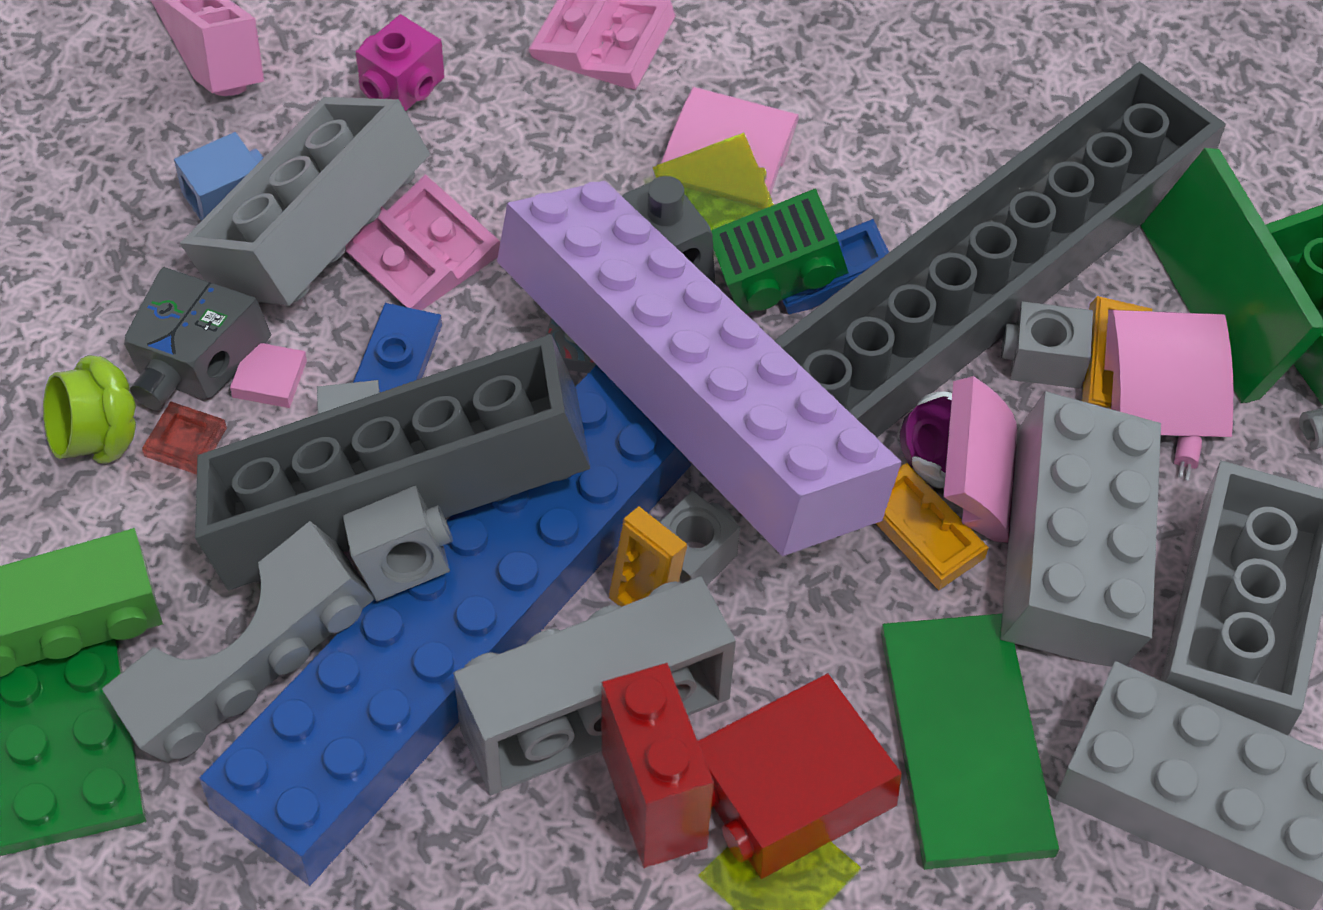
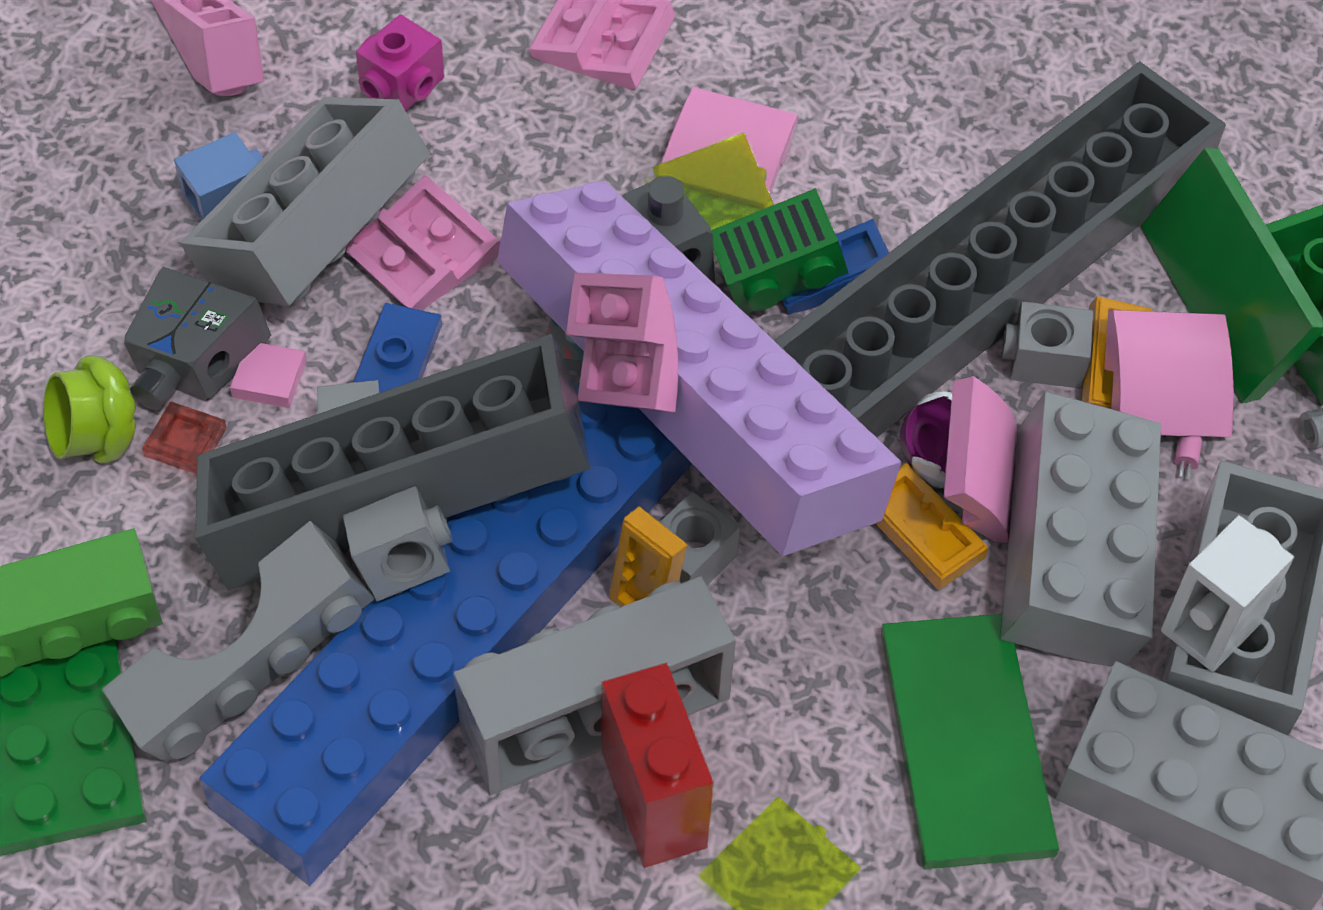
red brick [698,673,902,880] -> none
none -> bright pink slope [566,272,678,412]
none -> white brick [1160,515,1294,672]

